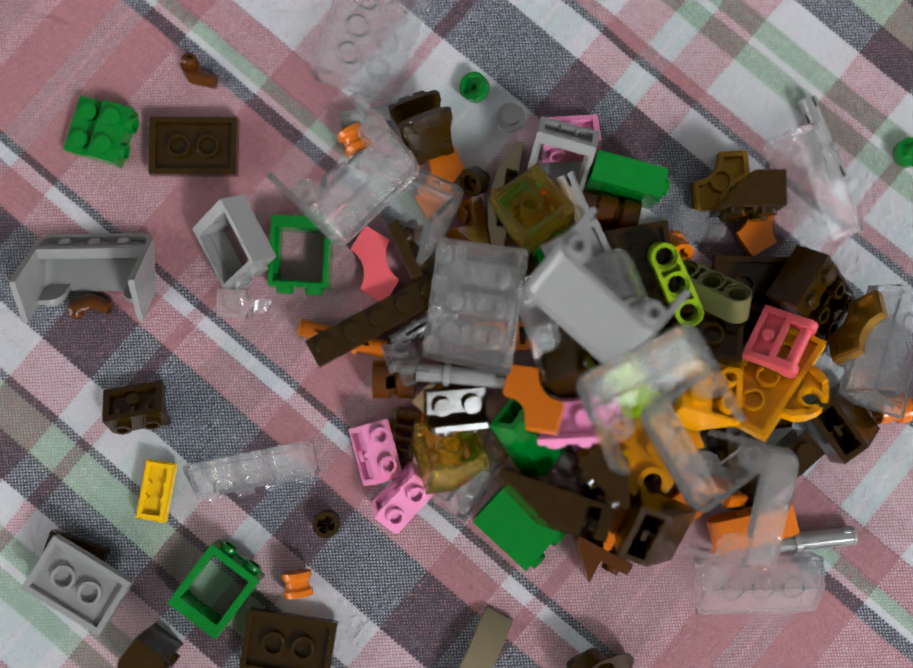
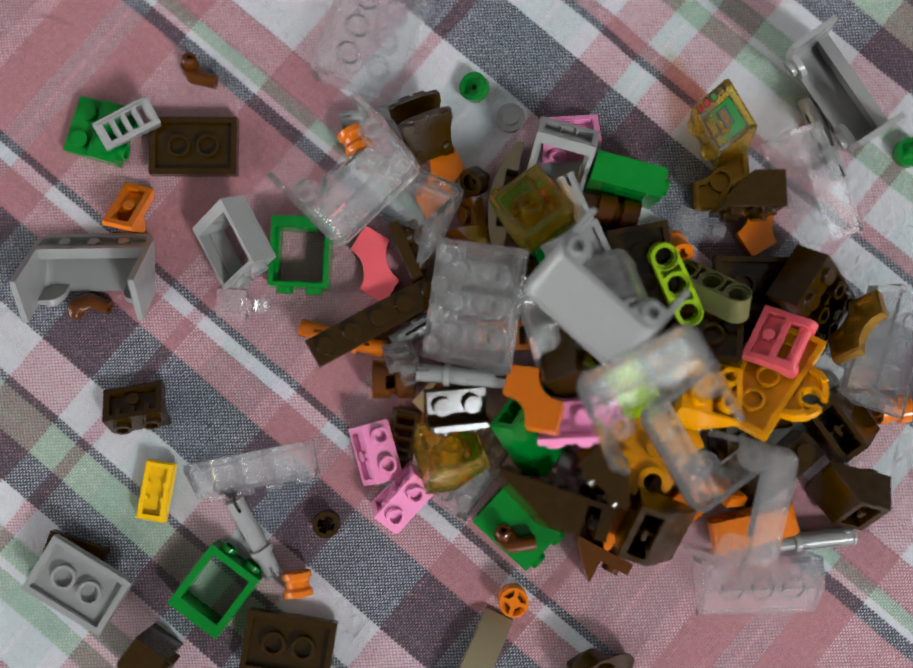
none -> light grey slope [92,96,161,152]
none -> orange slope [102,182,155,233]
none -> light grey pin [225,494,283,580]
none -> reddish brown arm [493,523,537,553]
none -> orange wheel [498,583,529,618]
none -> clear yellow slope [687,78,758,169]
none -> light grey windscreen [783,15,906,151]
none -> dark brown slope [805,461,892,531]

